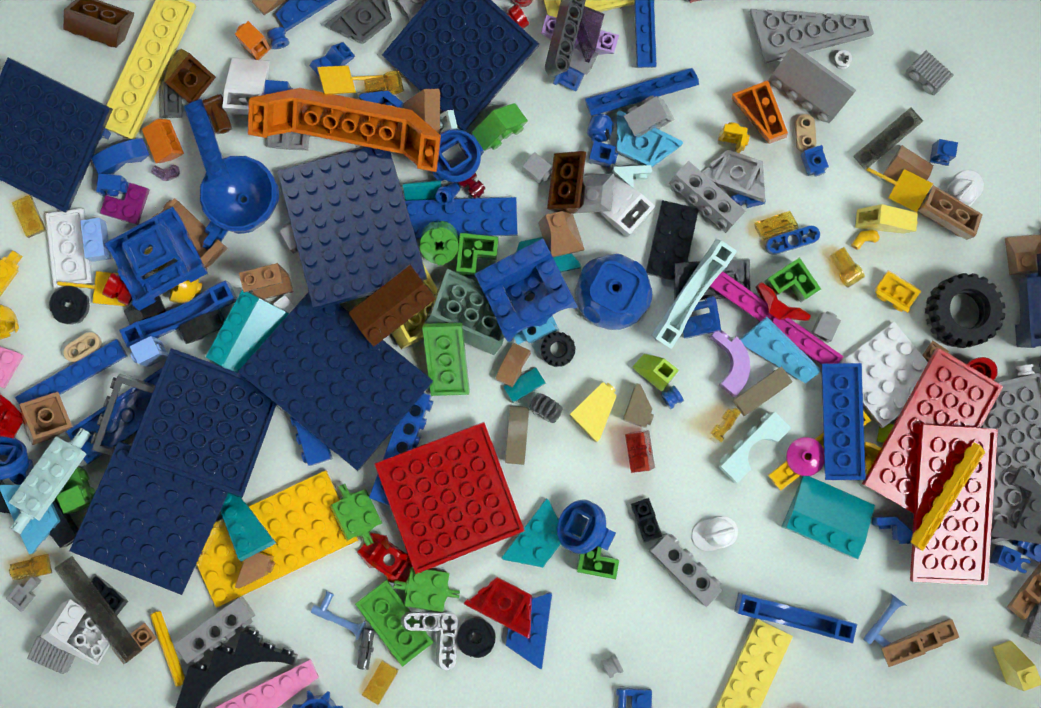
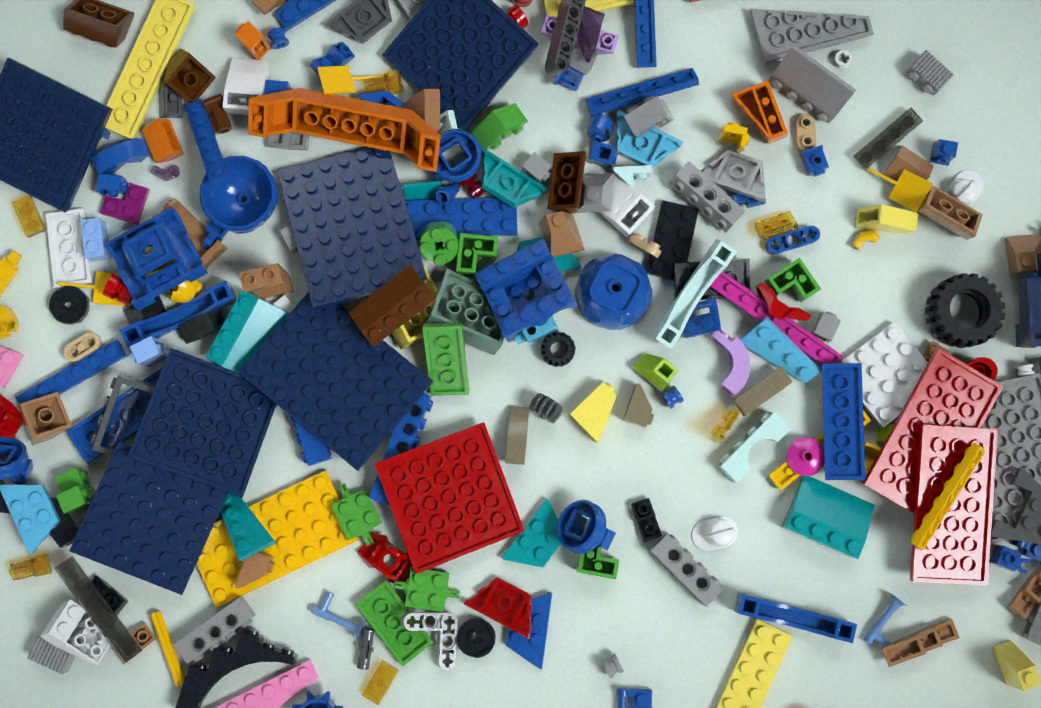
light grey plate [6,576,42,612] -> none
light aqua plate [9,428,91,534] -> none
medium nougat slope [496,343,531,387] -> none
teal slope [503,367,546,403] -> none
clear red brick [625,430,655,473] -> none
clear yellow piece [829,247,865,288] -> none
blue slope [872,517,913,544] -> none
yellow bracket [875,270,921,313] -> none
none -> teal wing [482,150,548,208]
none -> tan plate [628,233,662,258]

